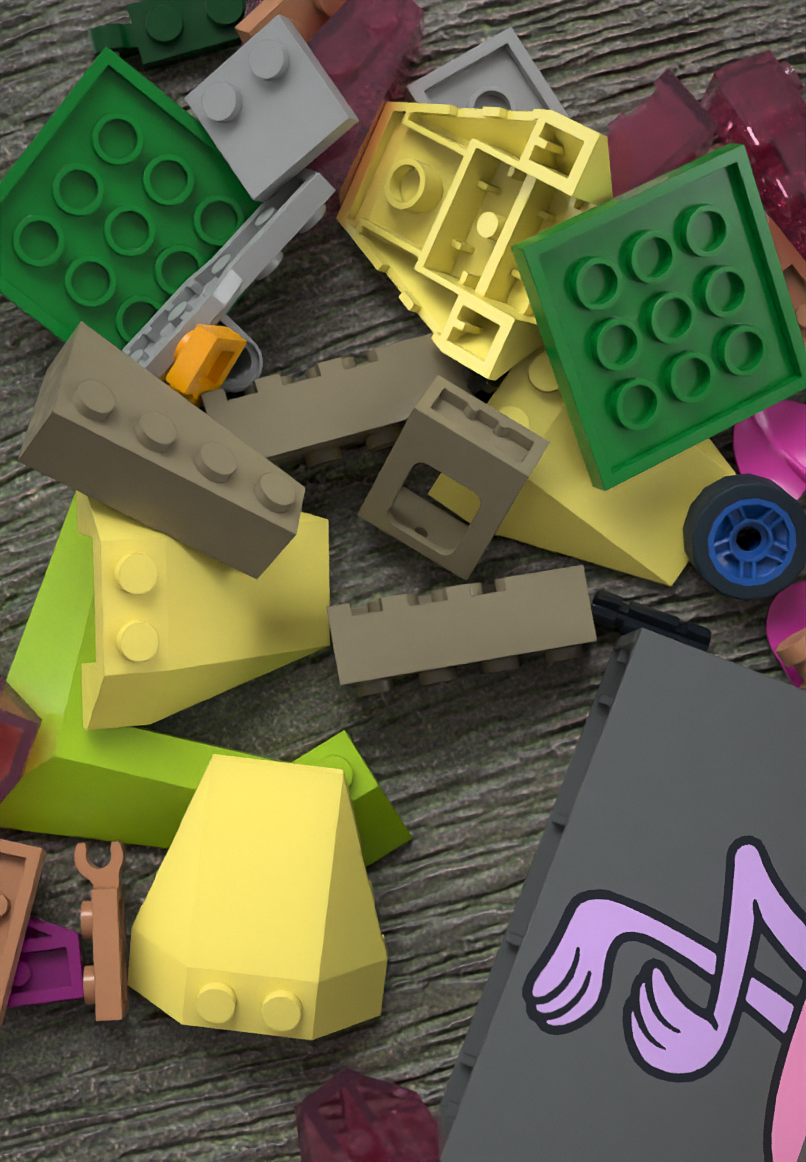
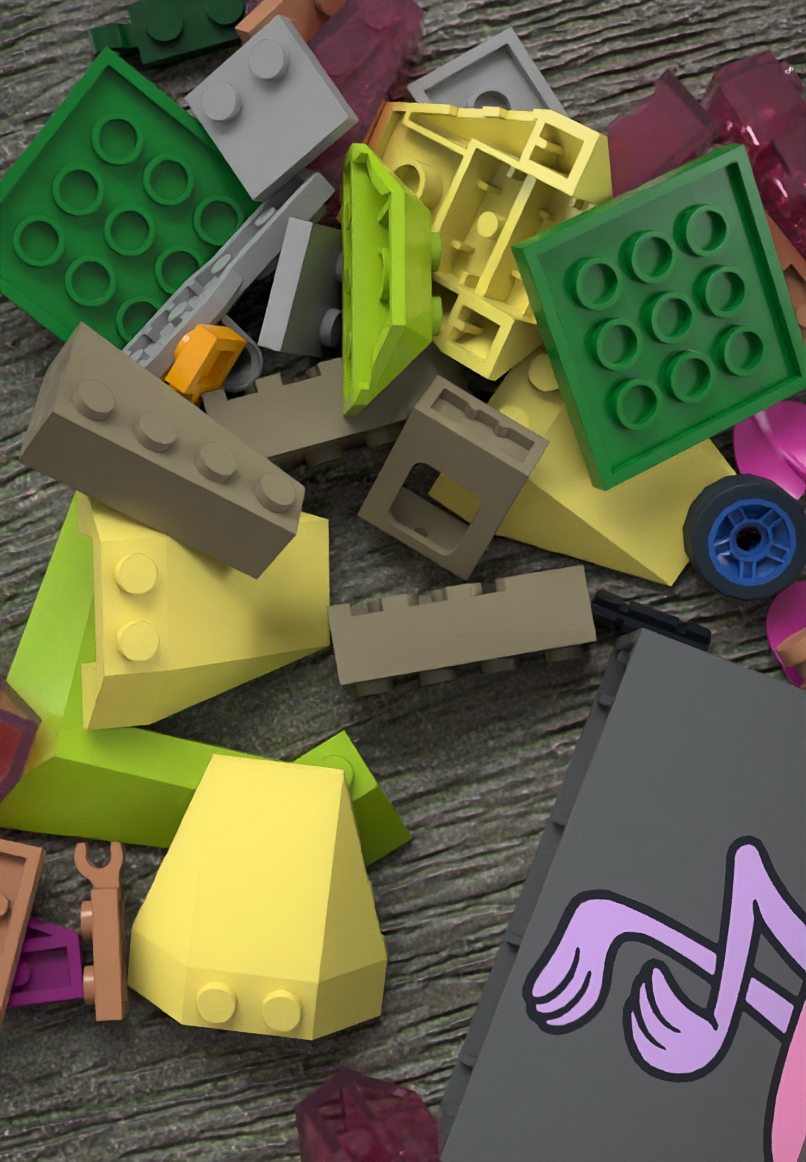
none -> light grey plate [258,217,342,359]
none -> lime wedge [341,143,442,417]

